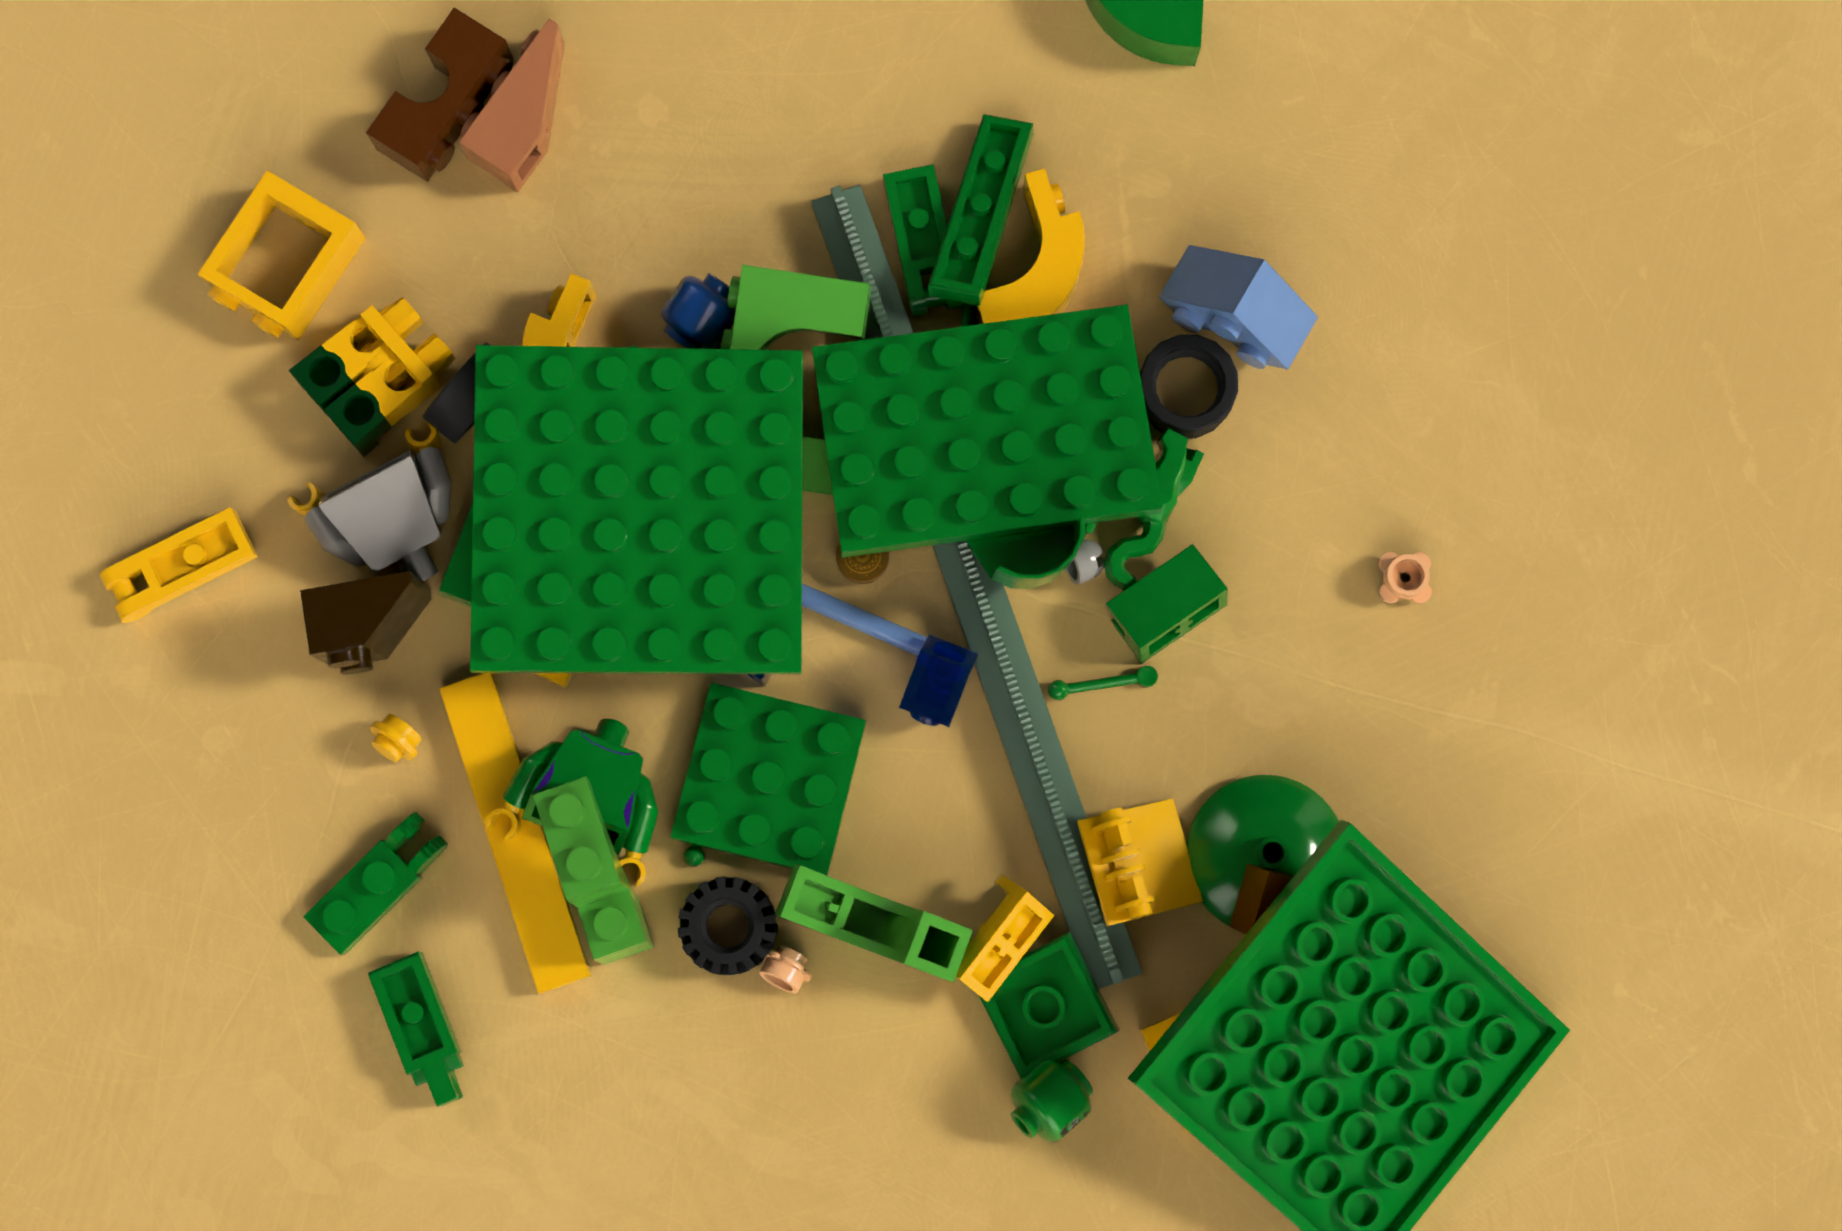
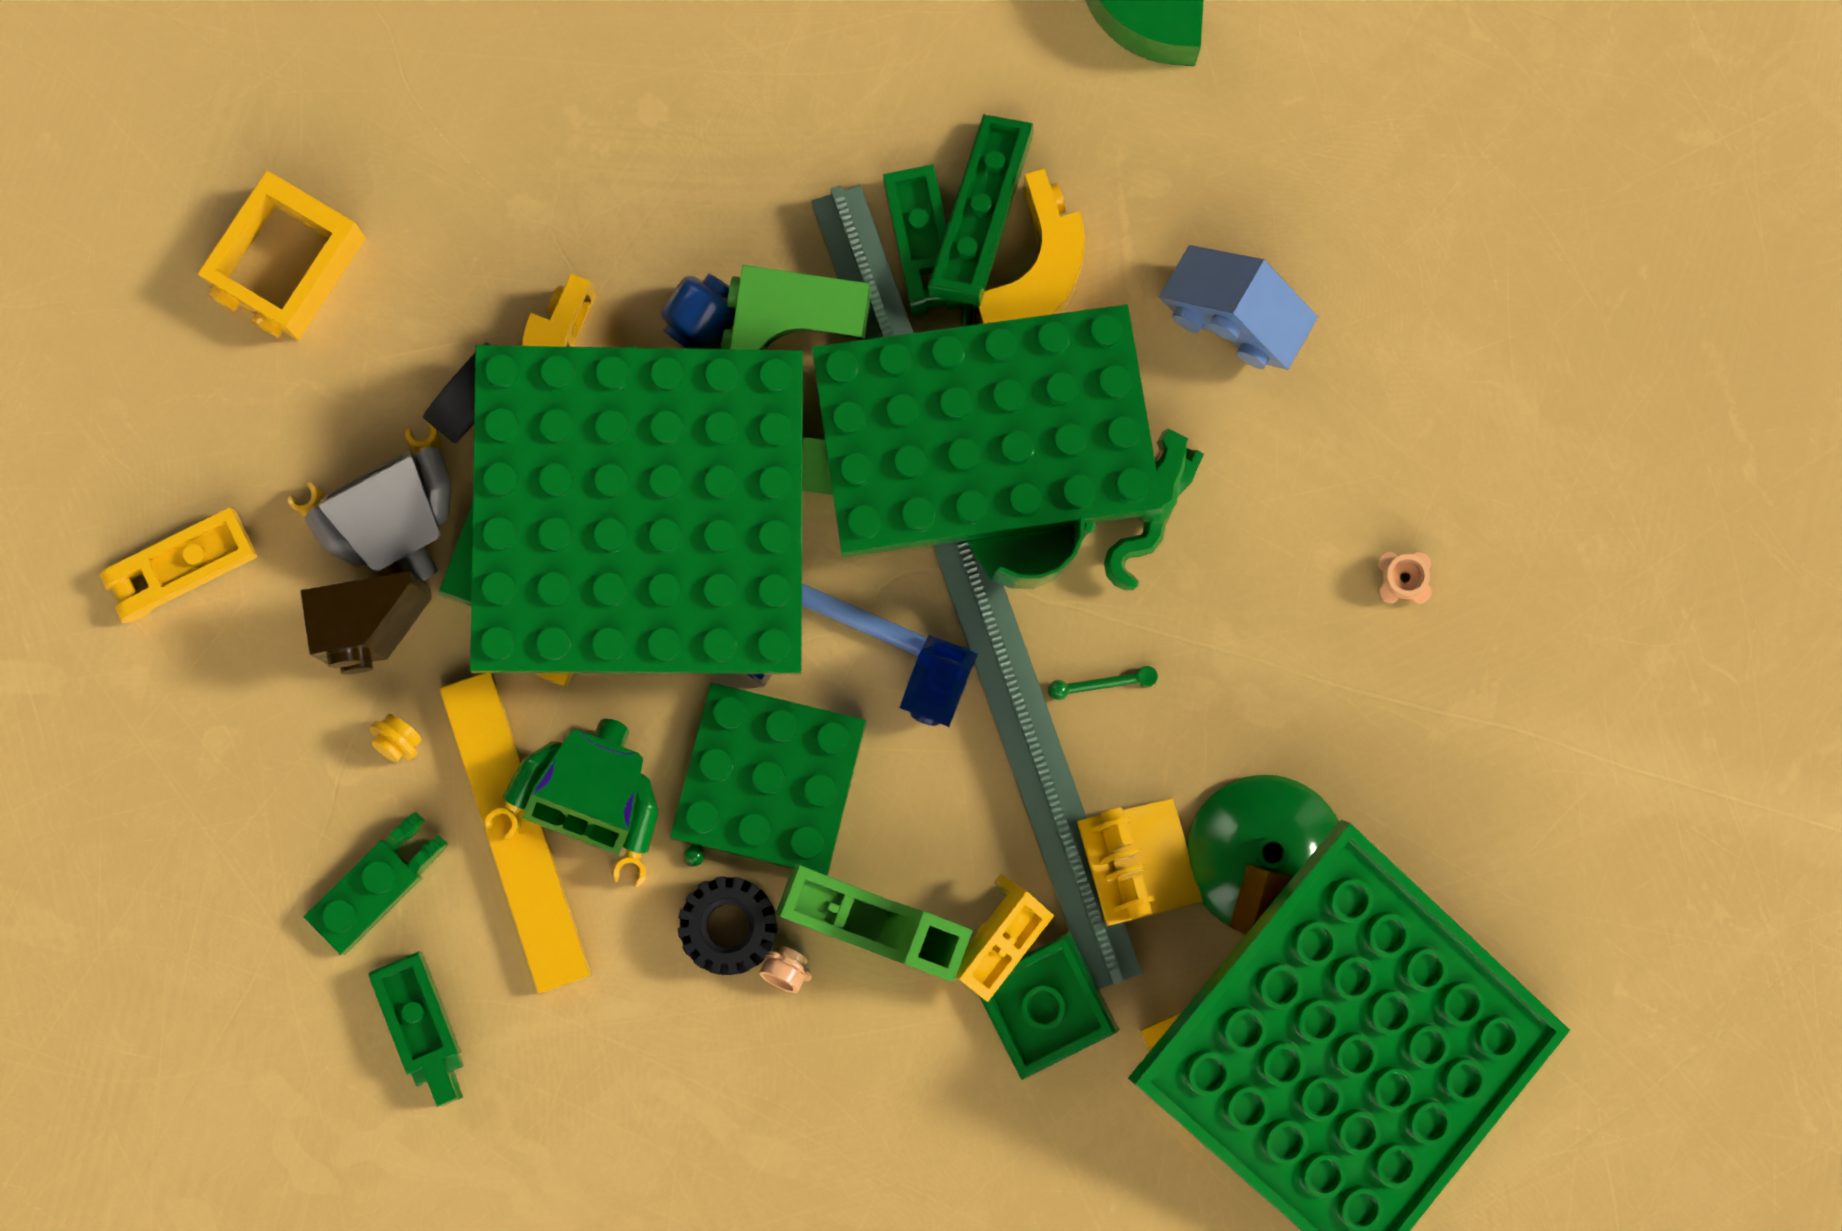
yellow hips [288,297,456,457] -> none
reddish brown arch [366,7,514,182] -> none
nougat slope [459,19,565,192] -> none
bright green arch [533,776,654,965] -> none
pearl gold tile [836,542,889,584] -> none
green head [1011,1059,1093,1142] -> none
light grey hinge [1065,539,1105,585] -> none
green hinge [1106,544,1228,664] -> none
black tyre [1140,334,1238,438] -> none

